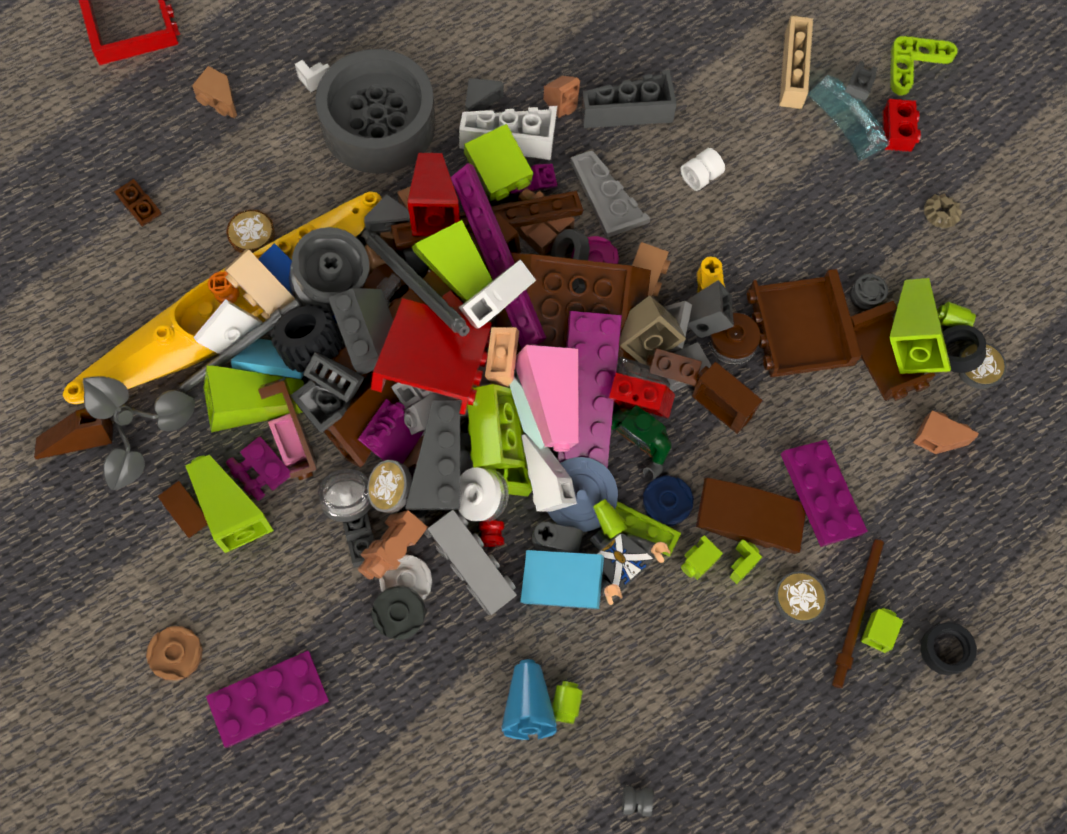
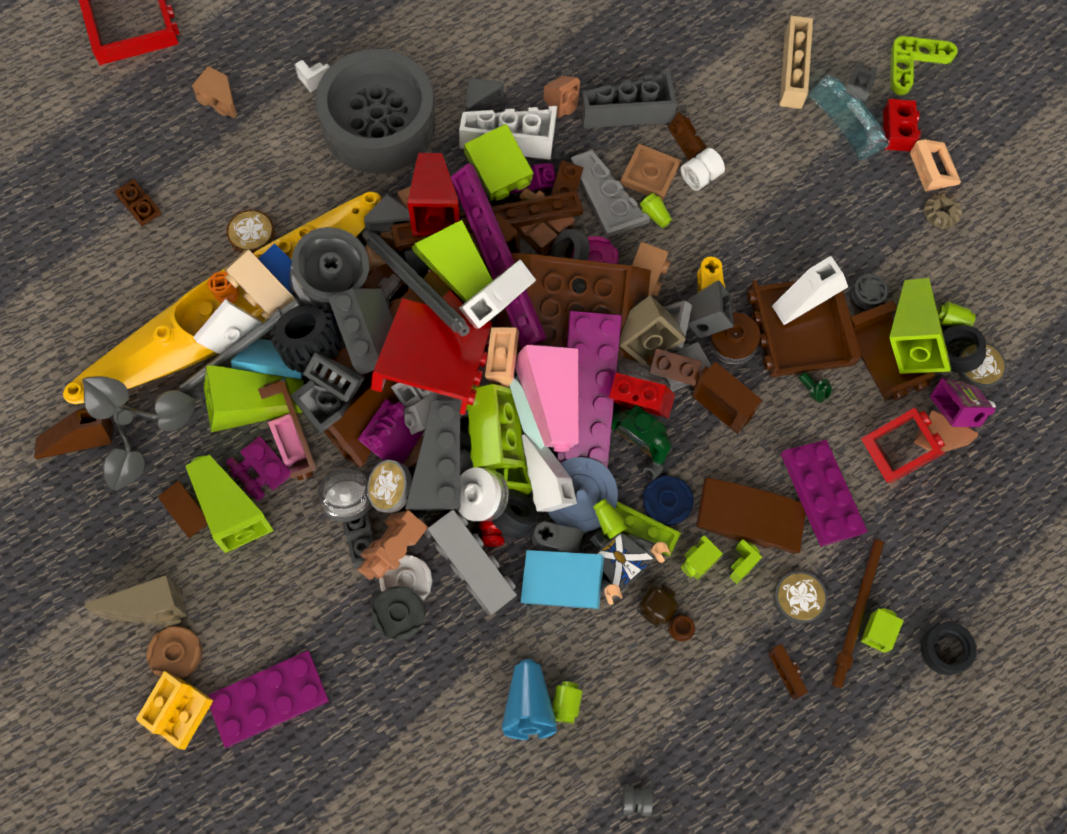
none -> dark tan slope [85,575,187,627]
none -> yellow slope [136,671,214,750]
none -> black tyre [490,489,538,538]
none -> reddish brown hinge [551,160,584,195]
none -> medium nougat plate [620,144,681,201]
none -> dark brown head [639,585,679,626]
none -> lime cone [640,193,673,229]
none -> reddish brown hinge [668,112,707,161]
none -> reddish brown plate [668,615,695,642]
none -> reddish brown plate [768,643,809,700]
none -> white slope [772,256,848,325]
none -> dark green plate [798,372,832,403]
none -> red window [861,408,946,483]
none -> light nougat tile [910,140,961,192]
none -> magenta torso [930,378,996,427]

